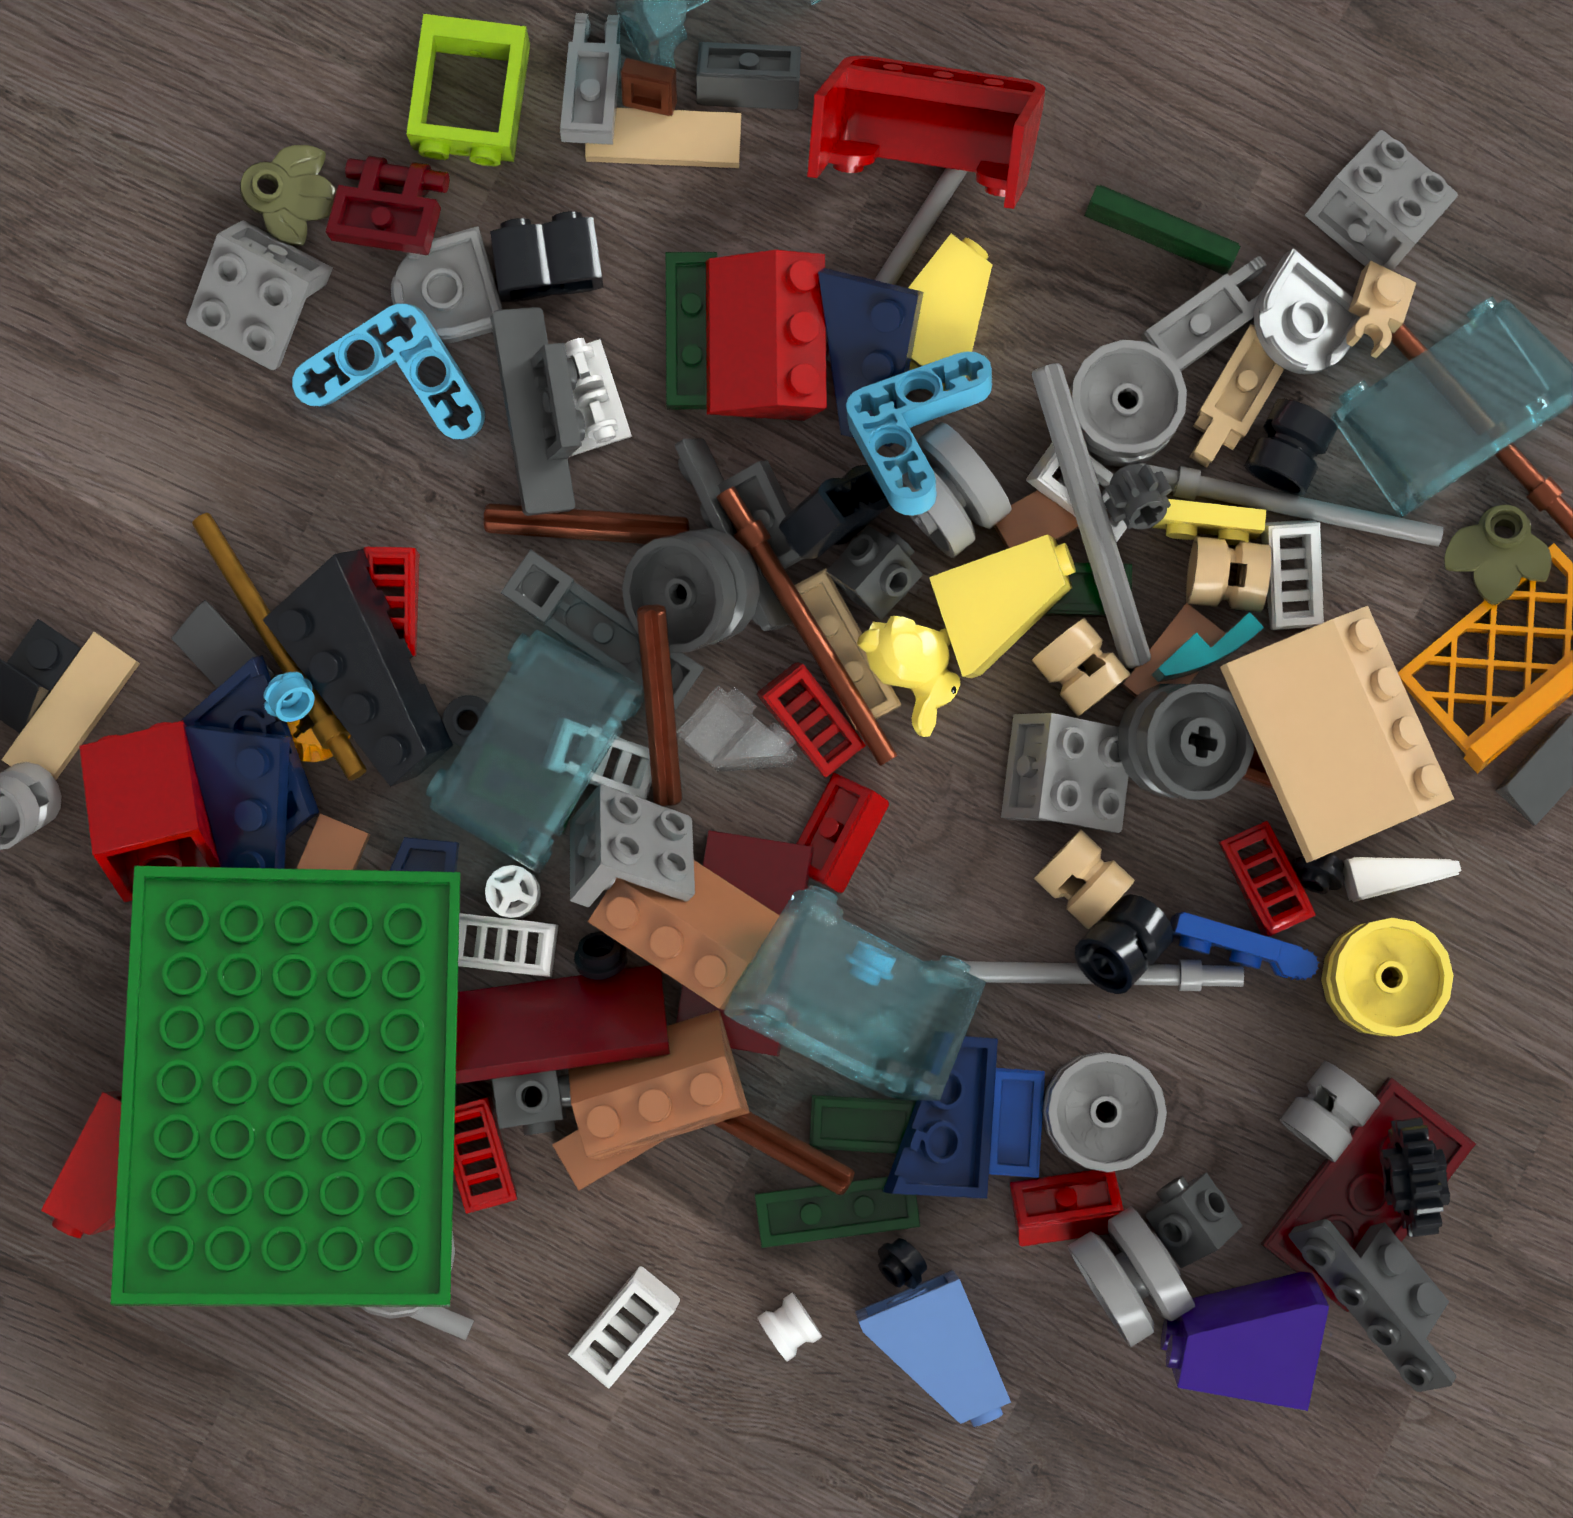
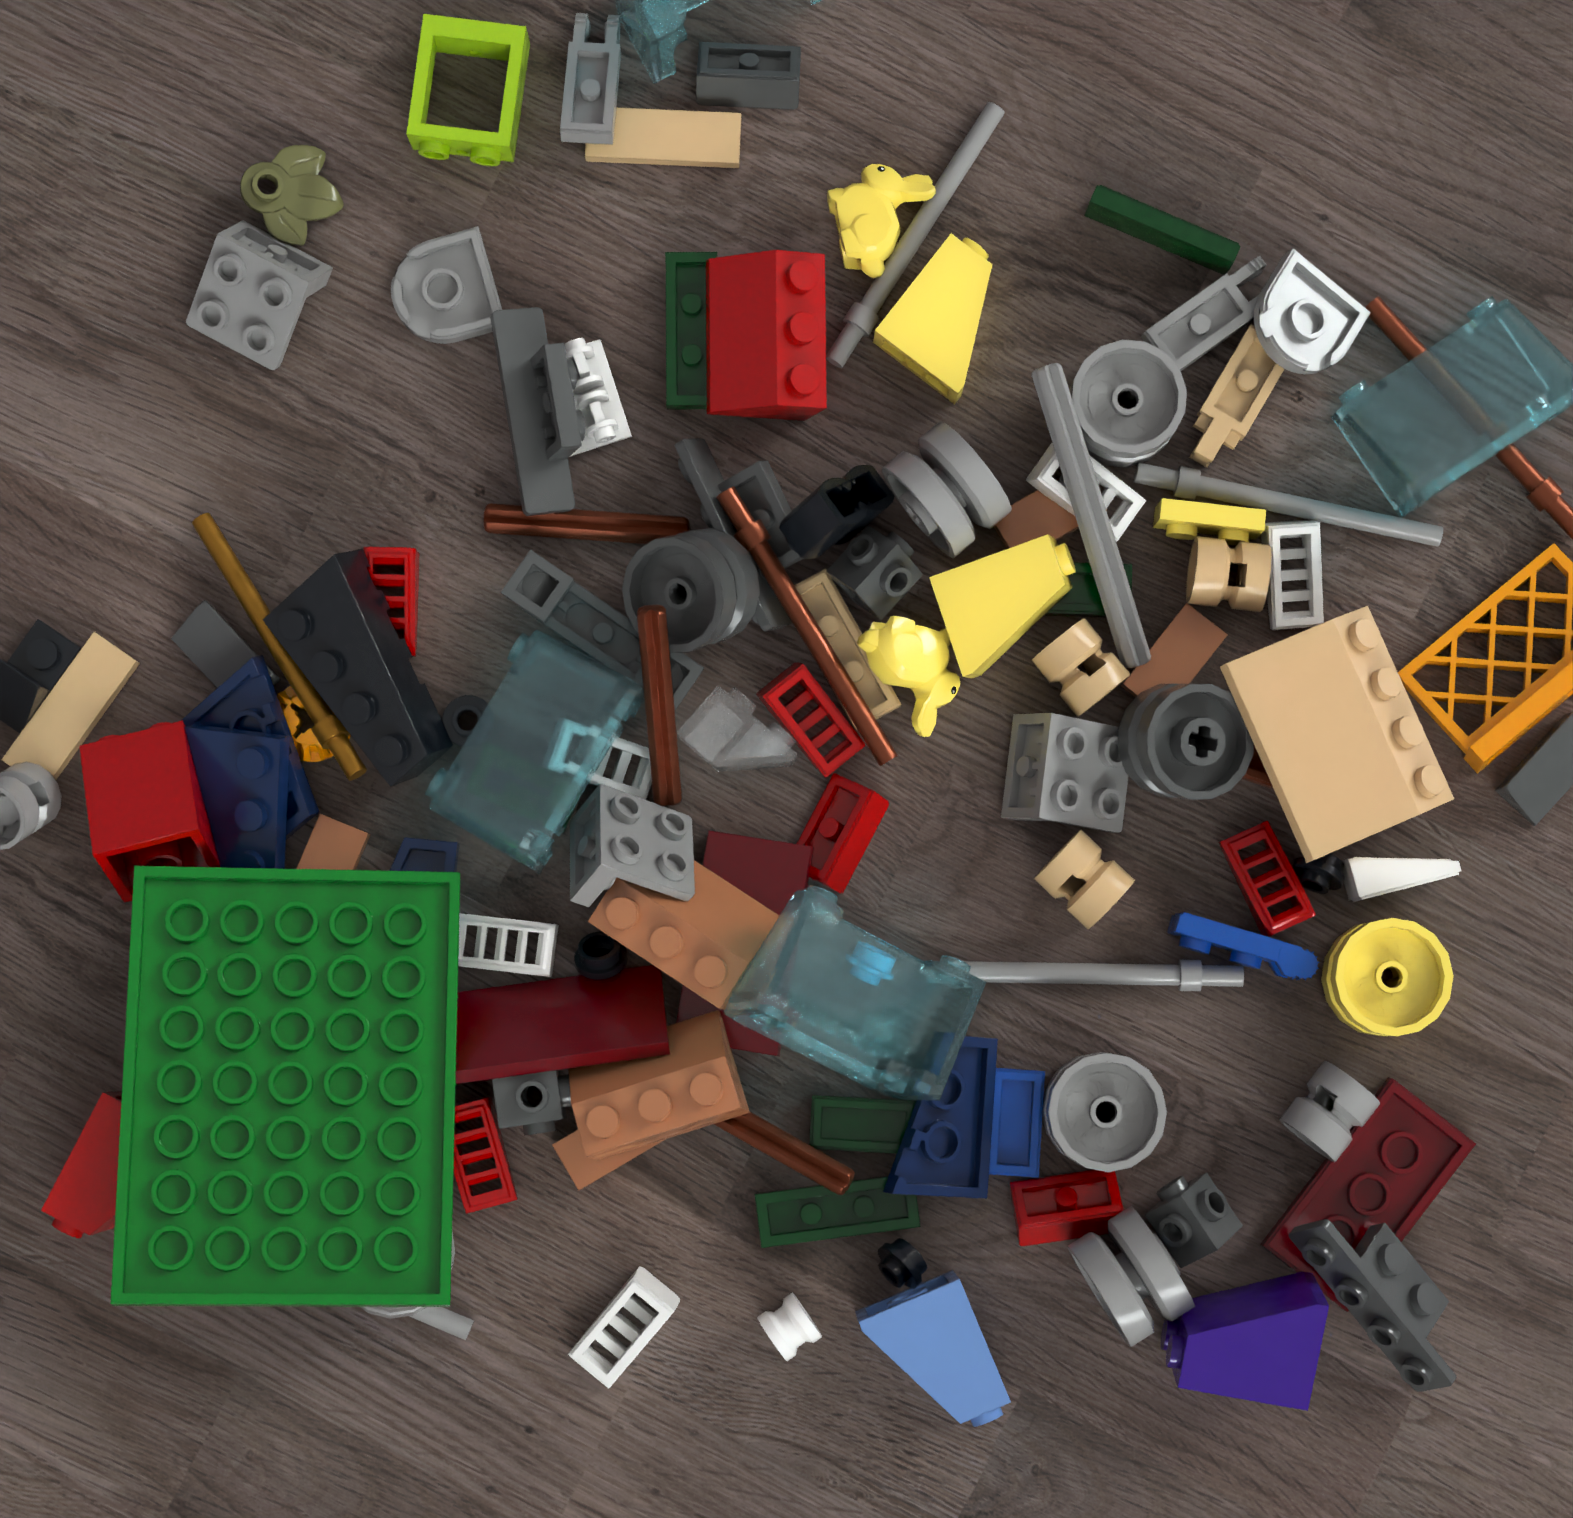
medium azure plate [263,672,315,722] -> none
medium azure beam [292,303,485,439] -> none
dark red plate [325,156,450,256] -> none
white wheel [485,865,541,919] -> none
black brick [490,211,603,302] -> none
copper tile [621,58,677,116] -> none
red windscreen [807,56,1046,209] -> none
dark blue wing [818,268,924,447] -> none
medium azure beam [846,351,992,516] -> none
black wheel [1075,894,1174,994] -> none
dark grey gear [1104,464,1172,530] -> none
teal slope [1152,612,1264,682] -> none
black wheel [1244,398,1338,495] -> none
light grey bracket [1305,130,1458,271] -> none
tan plate [1346,261,1416,358] -> none
black gear [1380,1117,1450,1237] -> none
olive plate [1444,505,1552,605] -> none
none -> light yellow animal [827,164,936,278]

